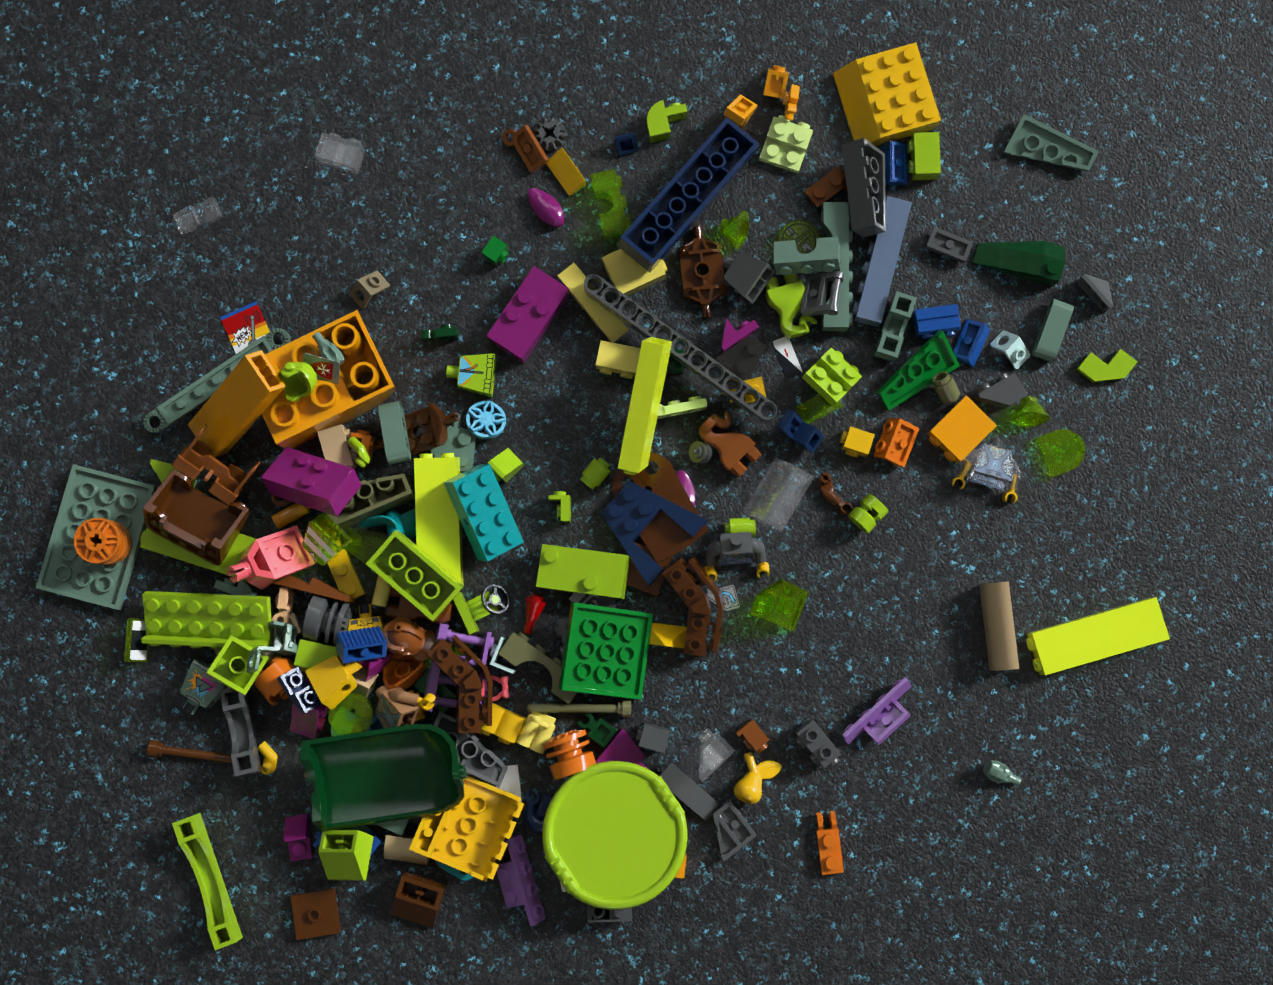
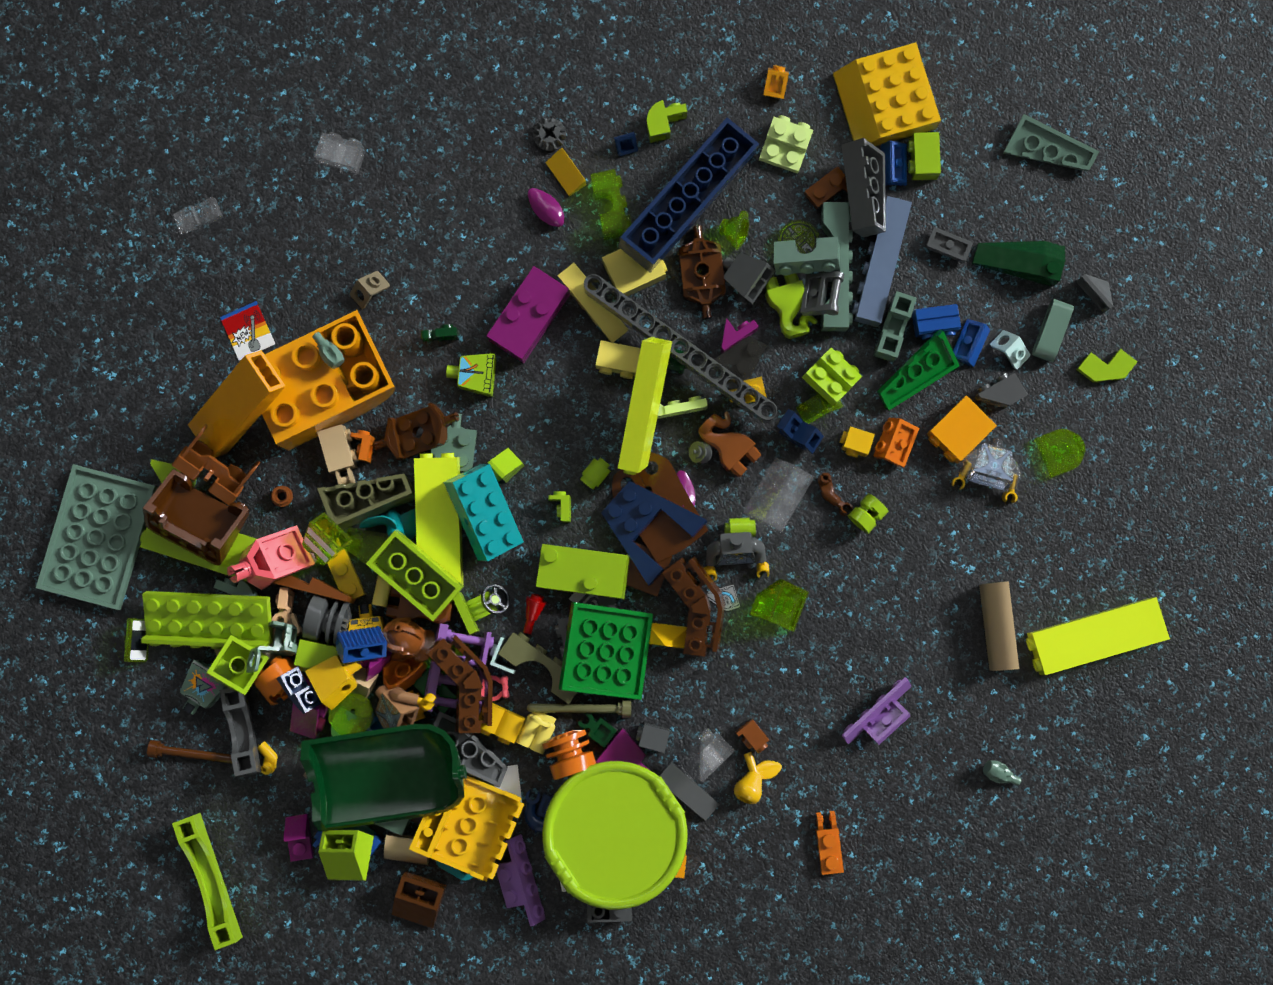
orange wheel [74,518,132,565] -> none
sand green plate [143,328,291,433] -> none
magenta brick [261,447,362,517] -> none
light orange cylinder [272,503,310,529] -> none
lime cap [278,362,317,402] -> none
reddish brown plate [291,888,341,940] -> none
sticker [303,353,340,385] -> none
lime arm [347,437,370,468] -> none
sand green beam [378,401,411,465] -> none
medium azure wheel [466,401,506,439] -> none
green plate [481,235,509,267] -> none
dark orange hinge [502,125,549,173] -> none
dark grey wing [713,800,757,861] -> none
light orange slope [723,94,758,130] -> none
sticker [773,337,802,378] -> none
light orange plate [782,84,800,121] -> none
dark grey brick [795,719,841,768] -> none
olive brick [932,371,960,404] -> none
clear neon green piece [1009,396,1050,427] -> none

